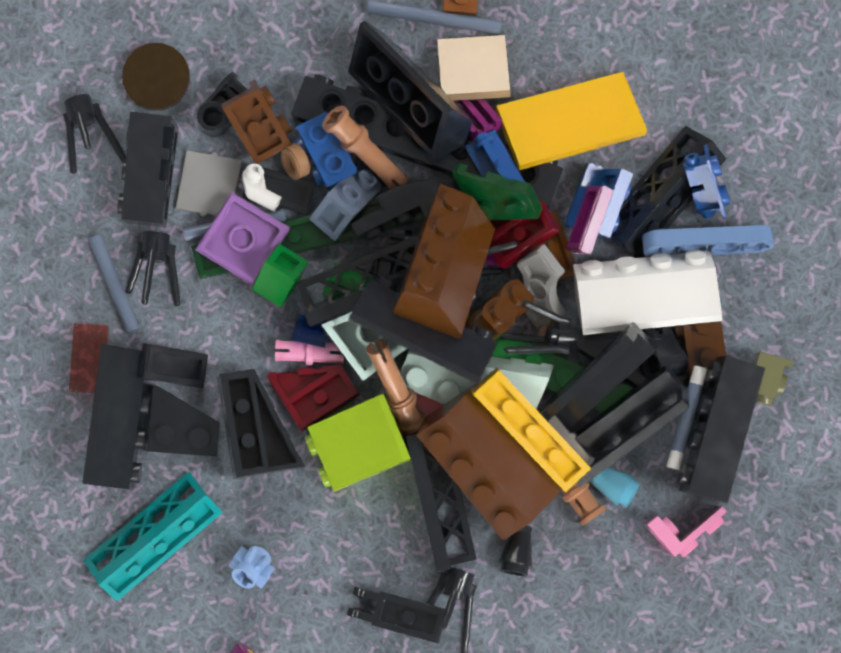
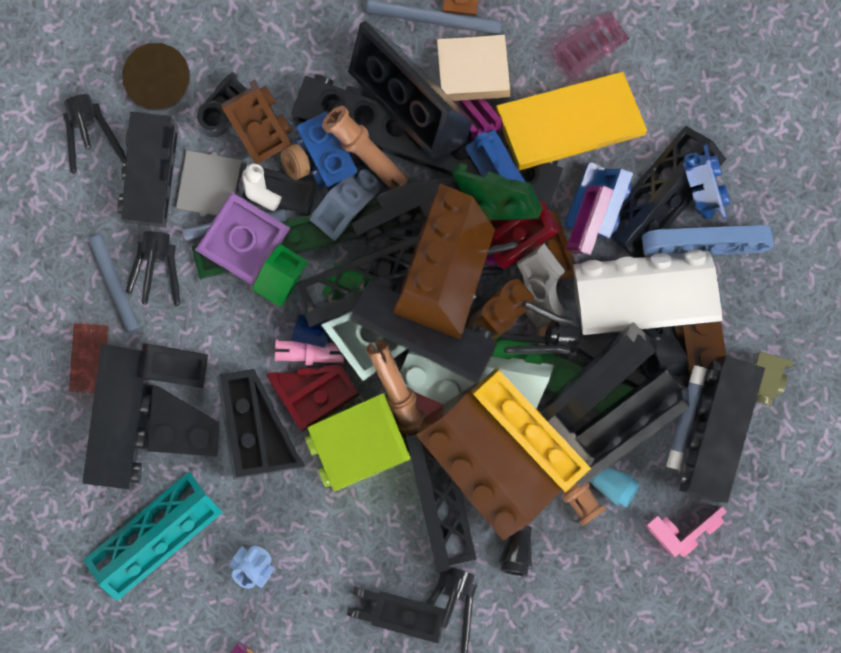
none -> clear pink slope [552,12,630,79]

